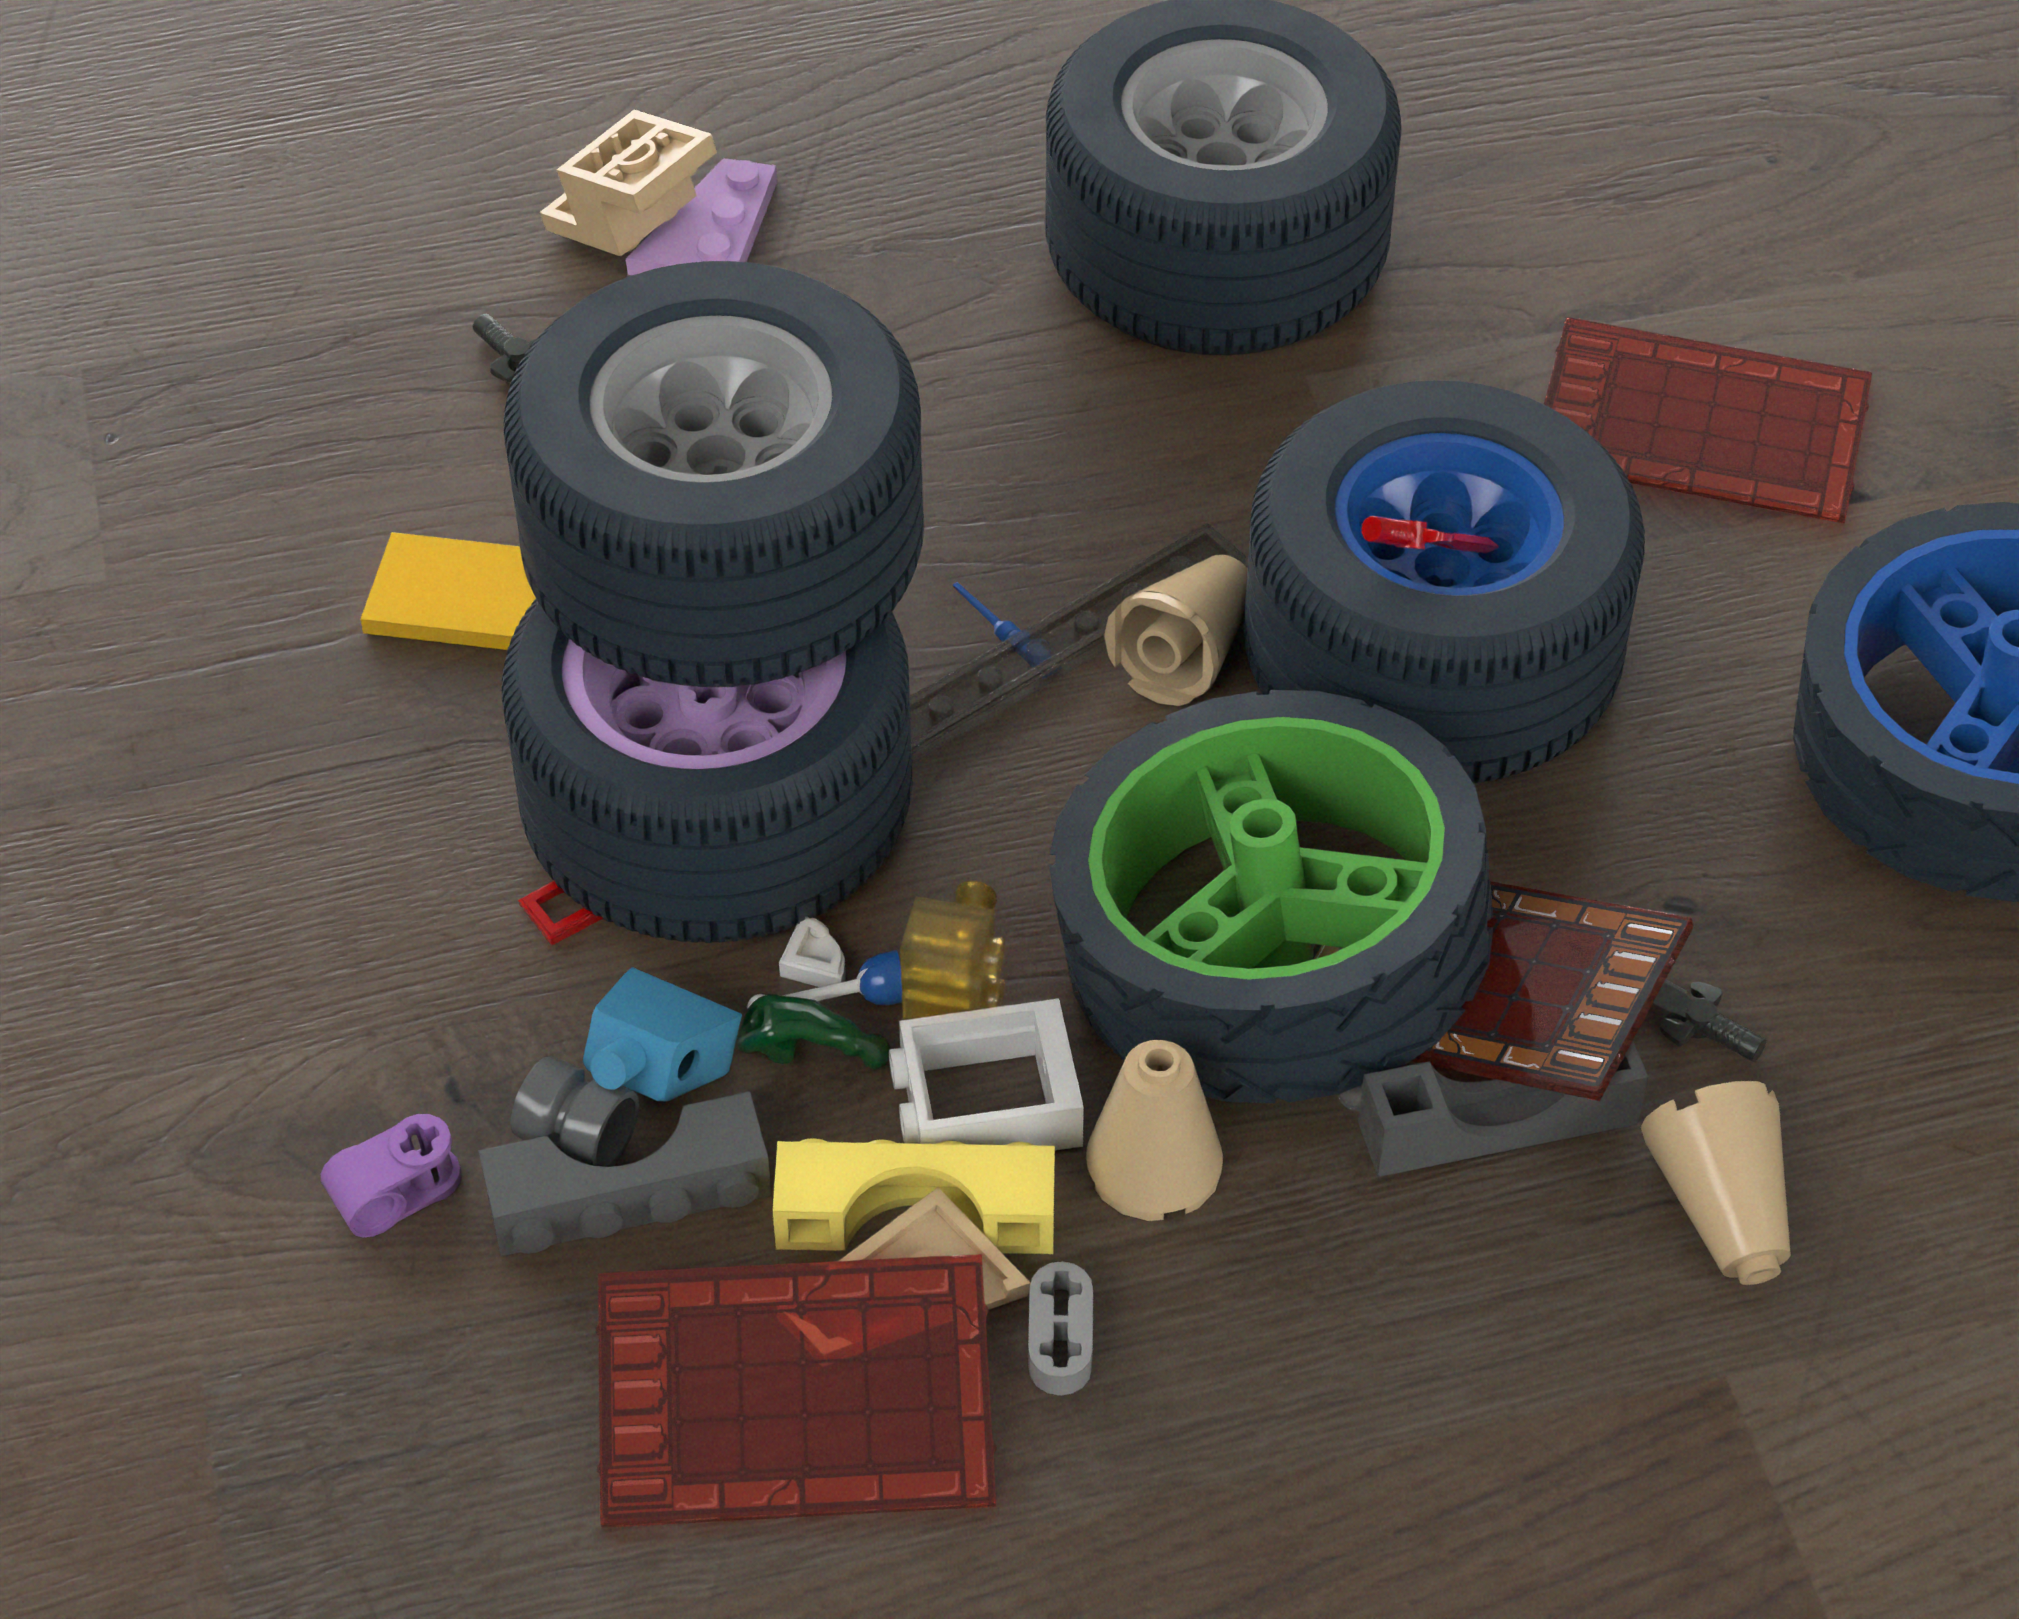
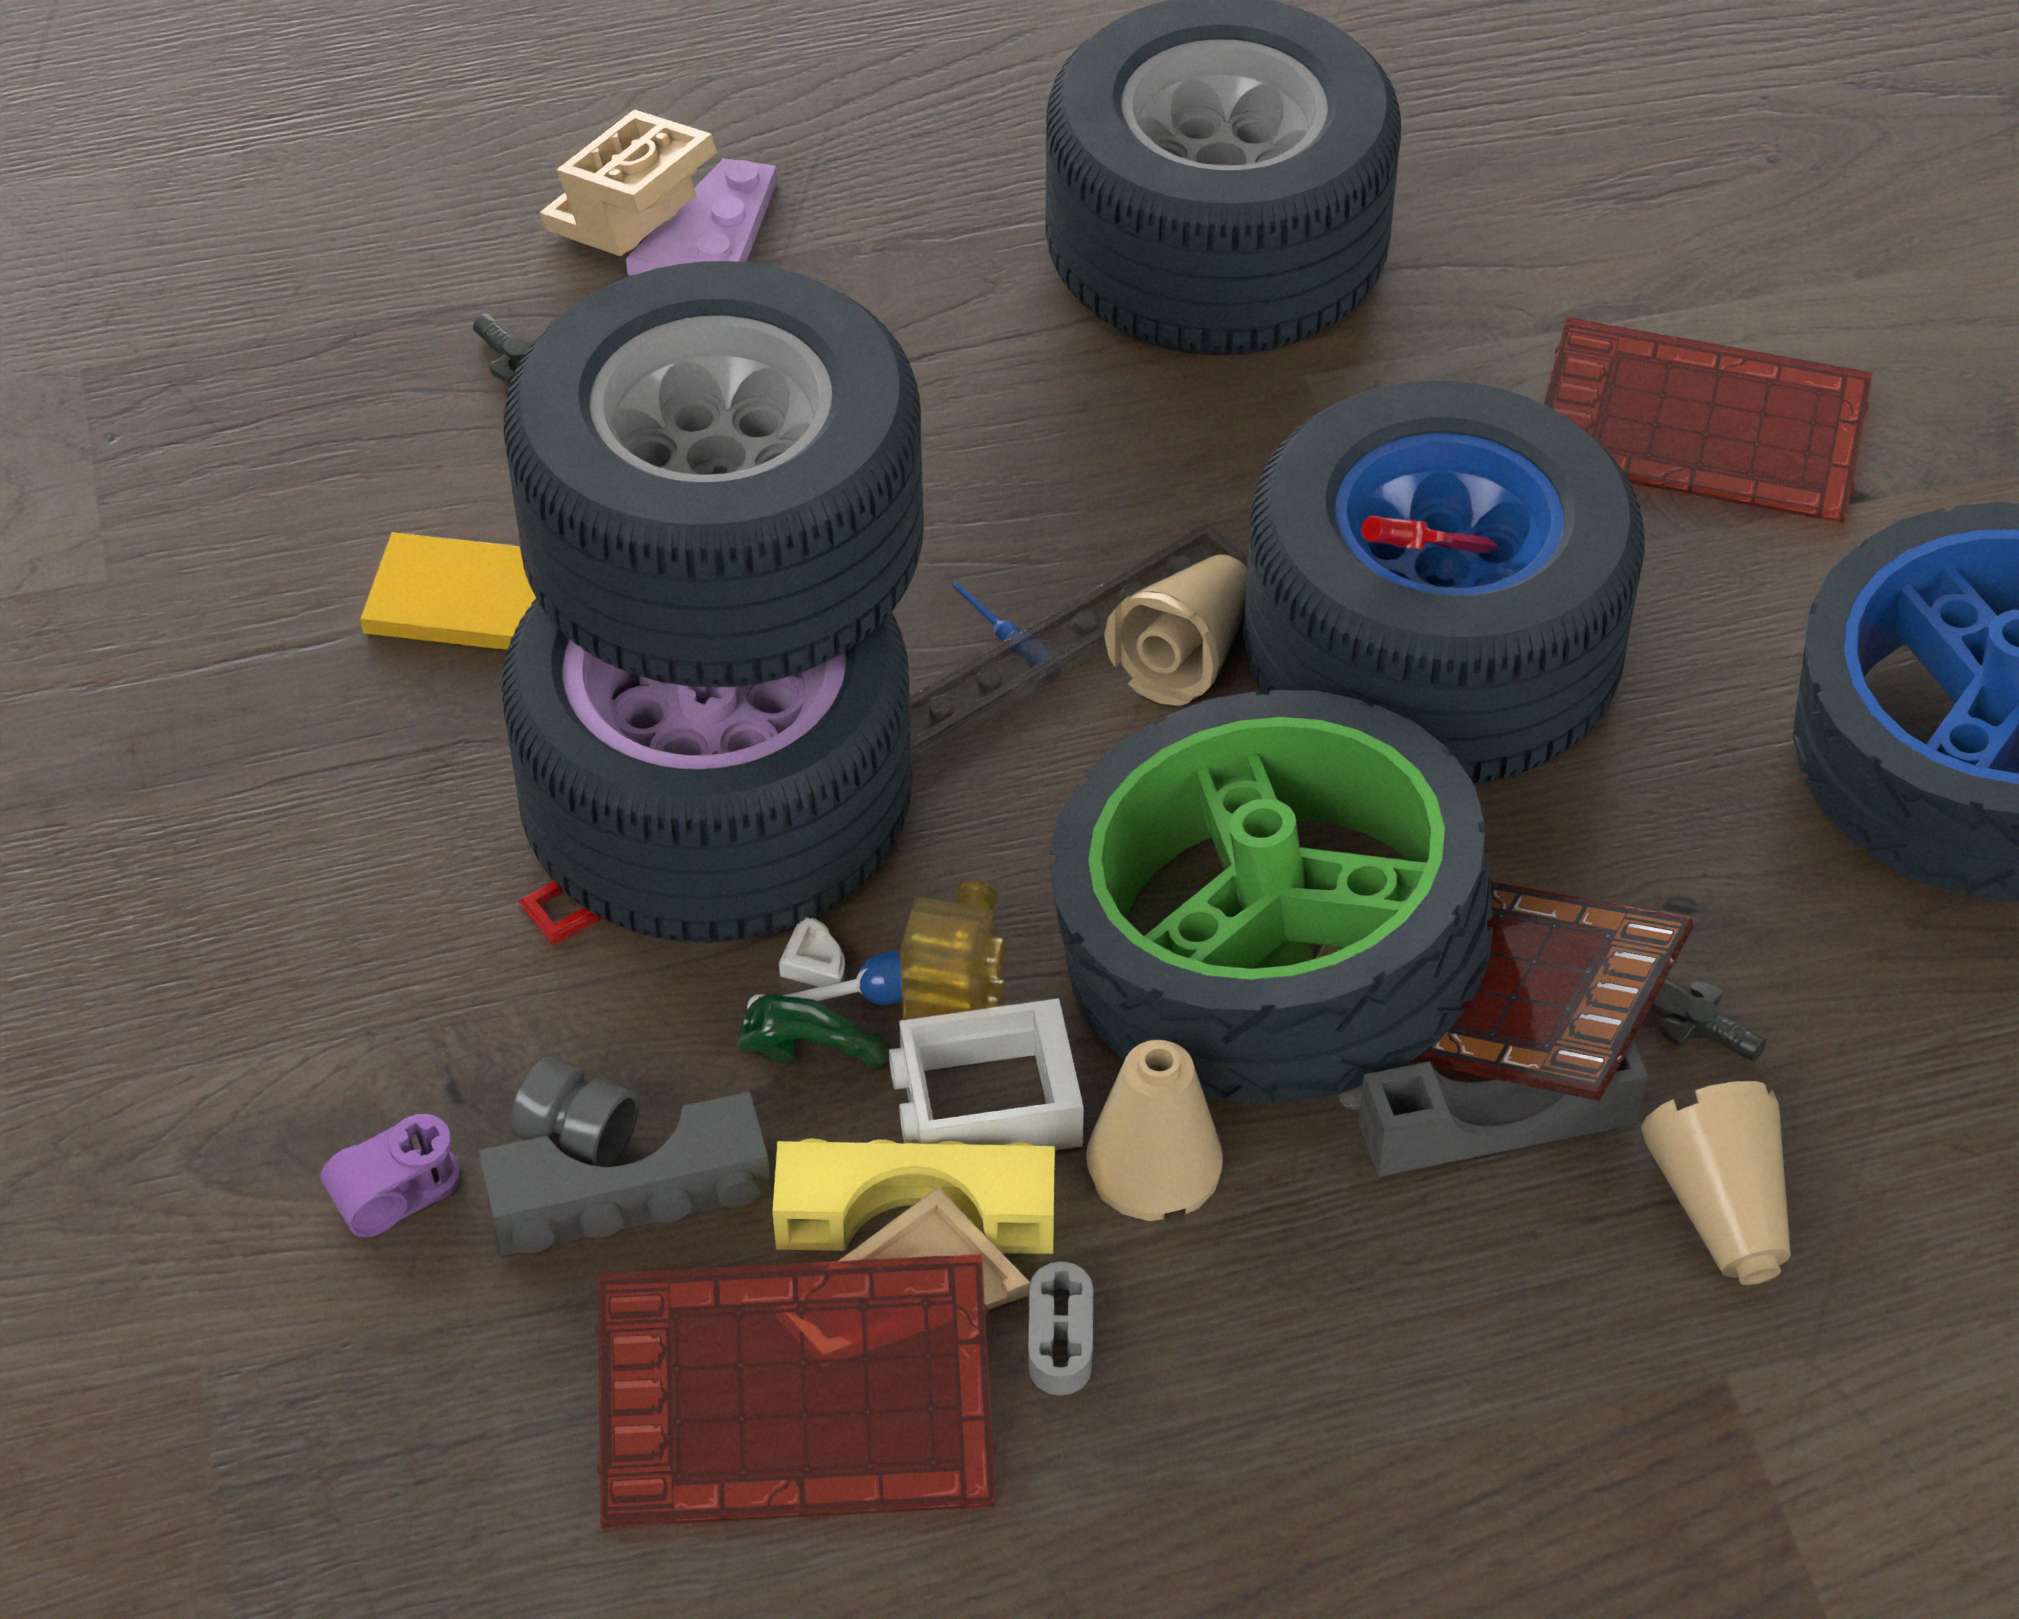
dark azure torso [583,967,742,1101] -> none

